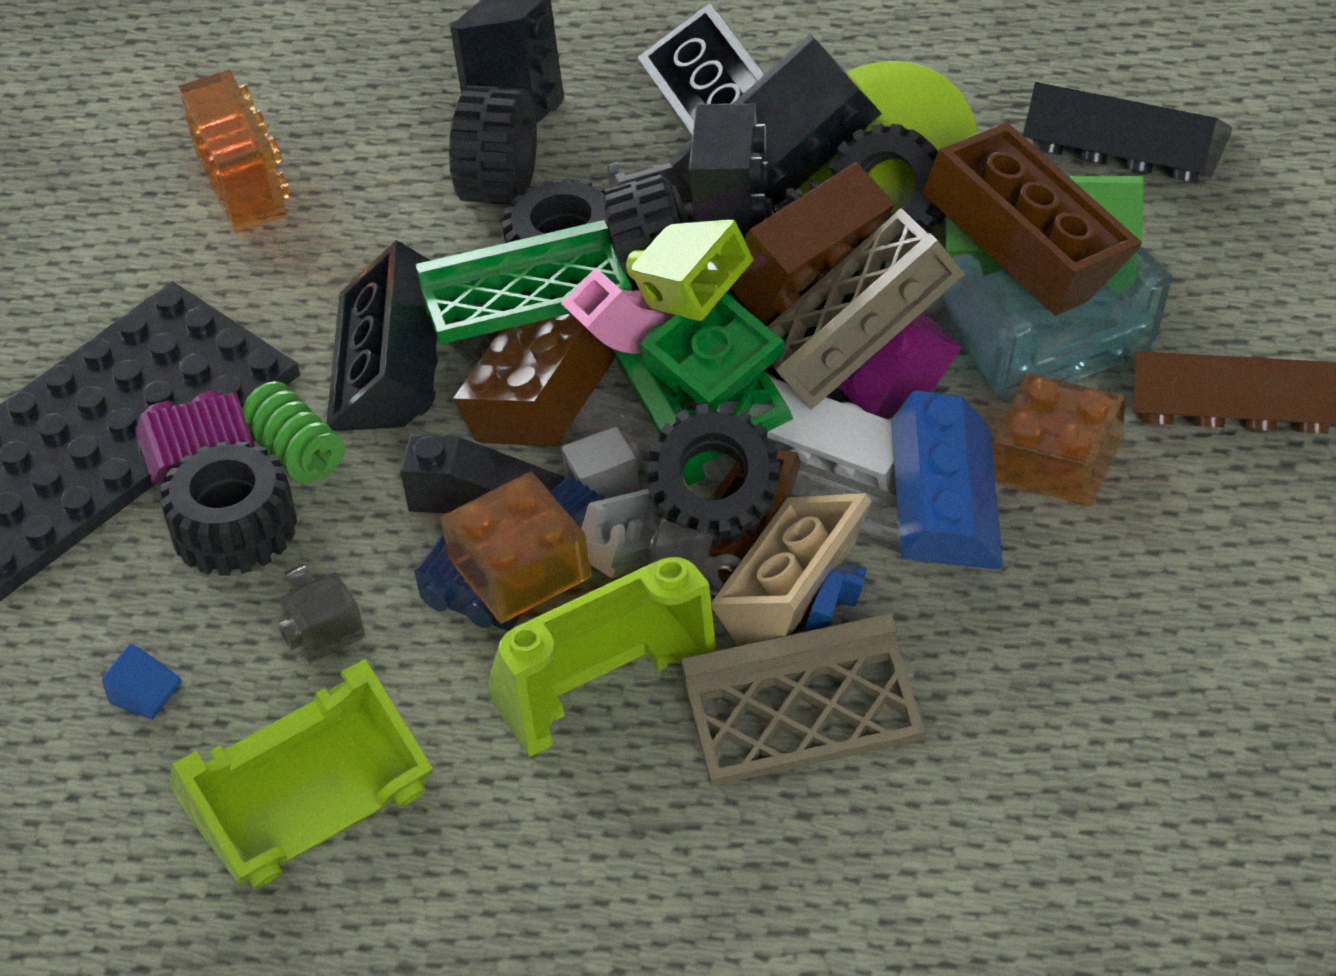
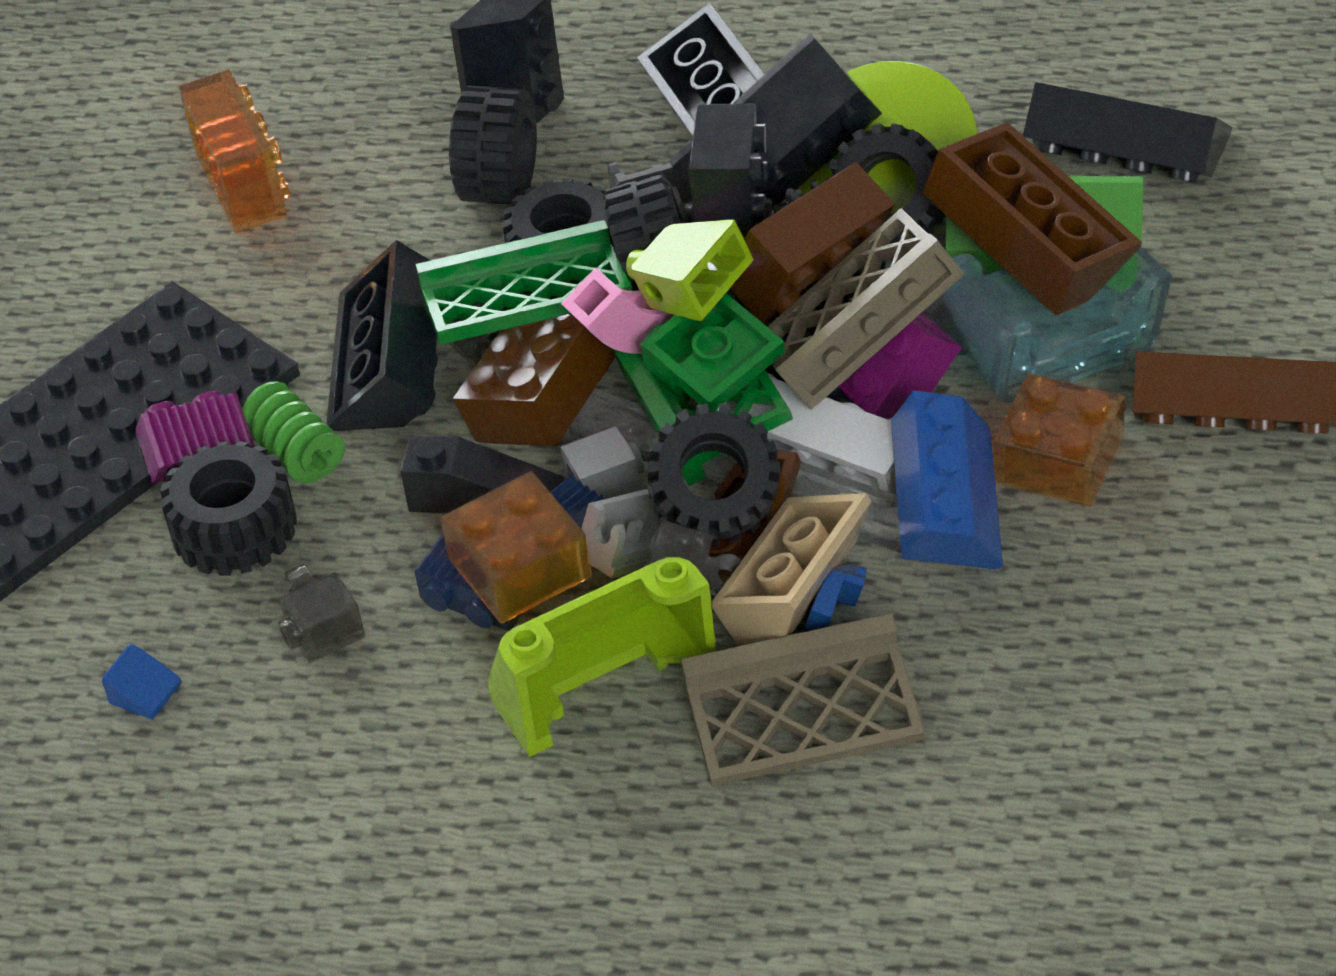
lime windscreen [169,659,433,890] -> none

